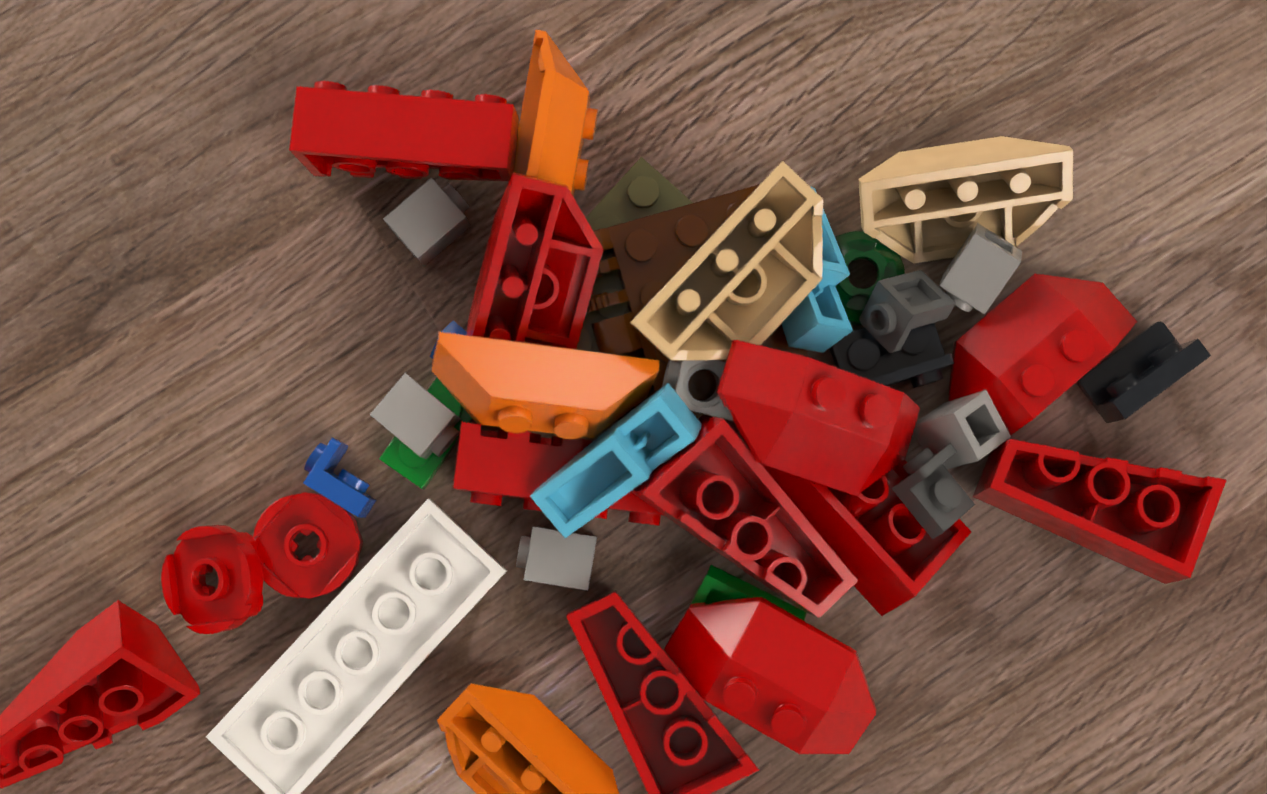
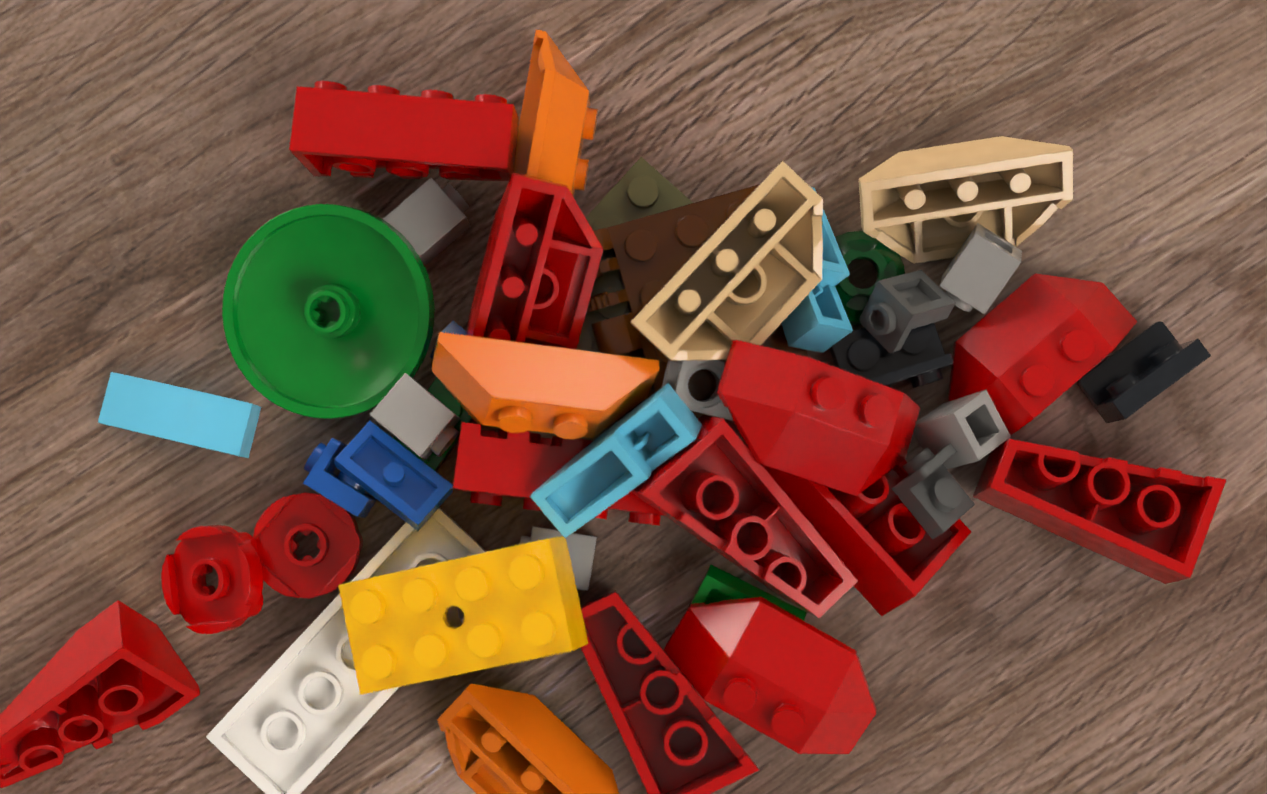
none -> medium azure slope [98,372,261,458]
none -> green dish [222,204,435,419]
none -> blue plate [334,421,453,531]
none -> yellow brick [338,536,588,695]

